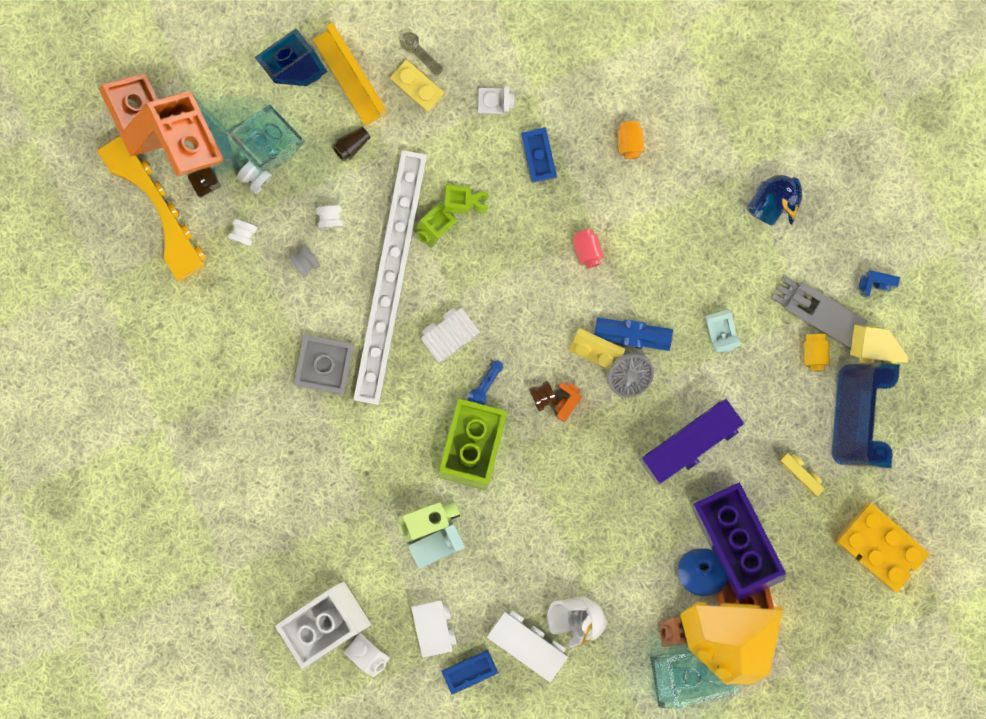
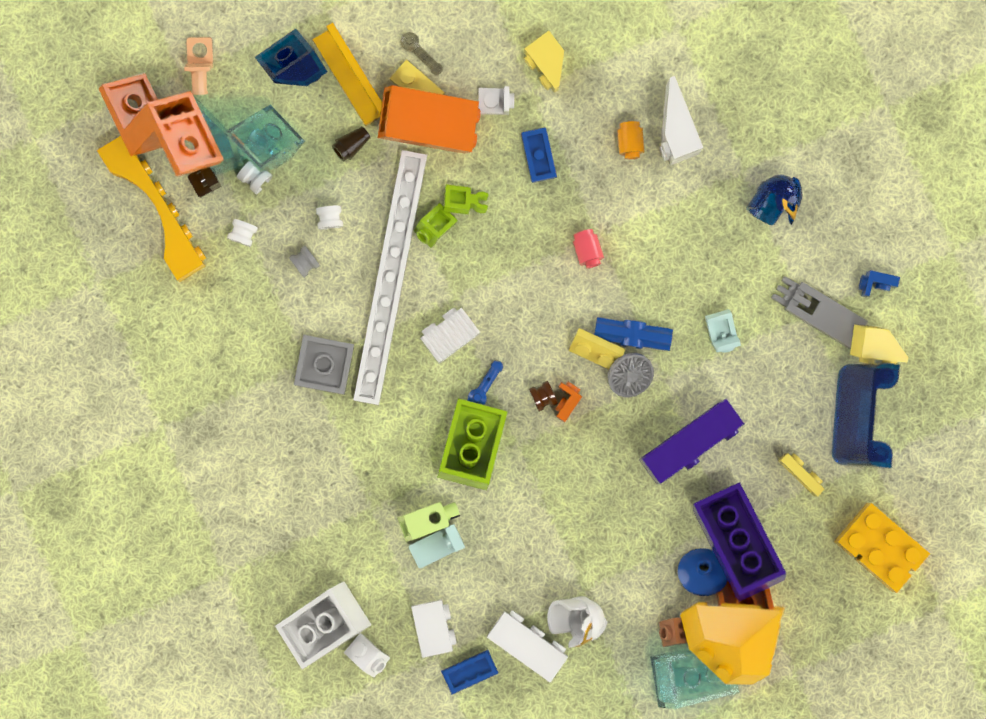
yellow brick [803,334,830,371] -> none
none -> light nougat bracket [184,37,213,95]
none -> orange brick [378,85,481,154]
none -> light yellow slope [523,31,564,93]
none -> white slope [659,76,703,166]

